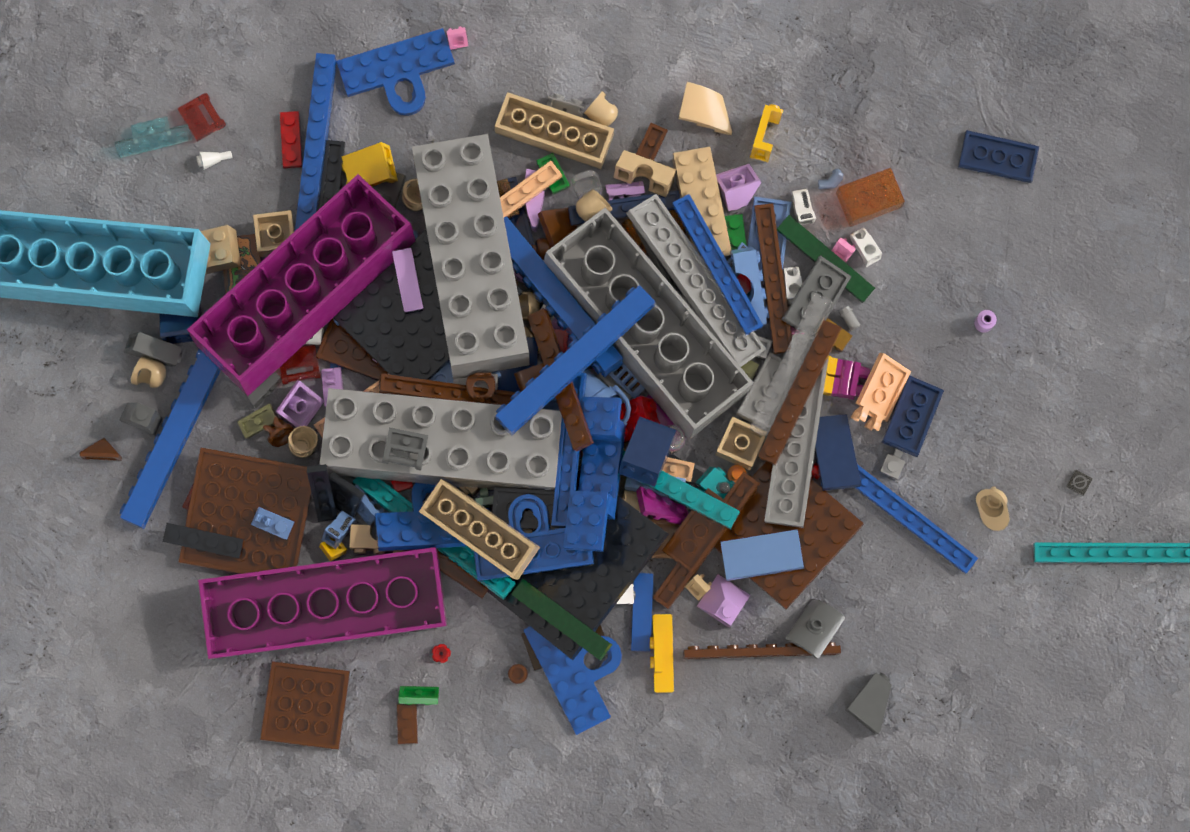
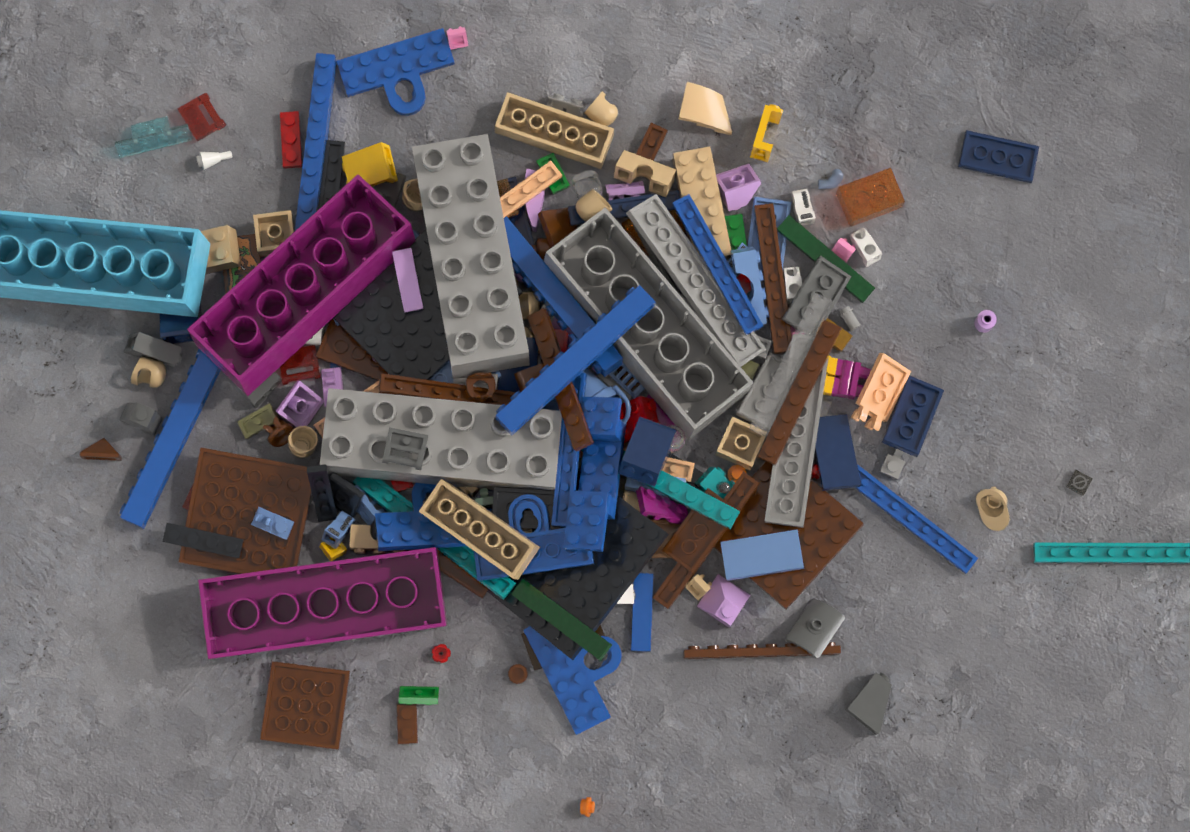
yellow bracket [650,614,674,693] -> none
none -> orange plate [580,797,595,817]

